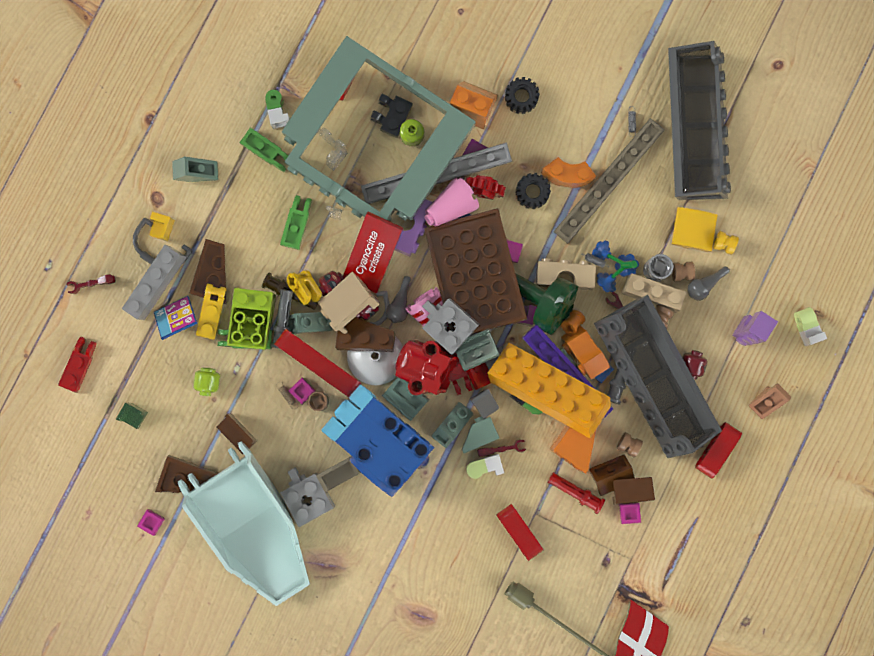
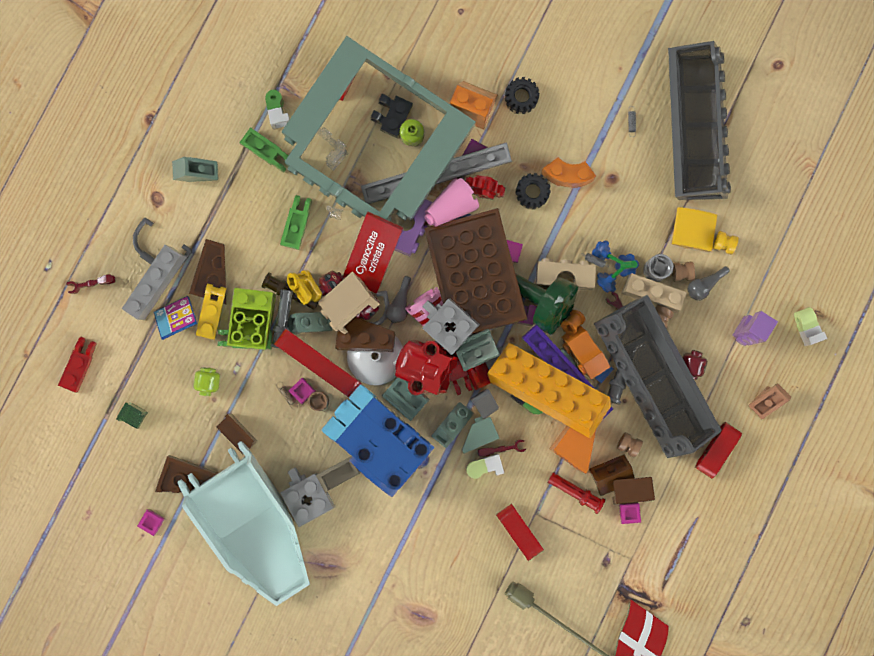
yellow panel [149,211,175,242] -> none
dark tan tile [554,118,665,244] -> none

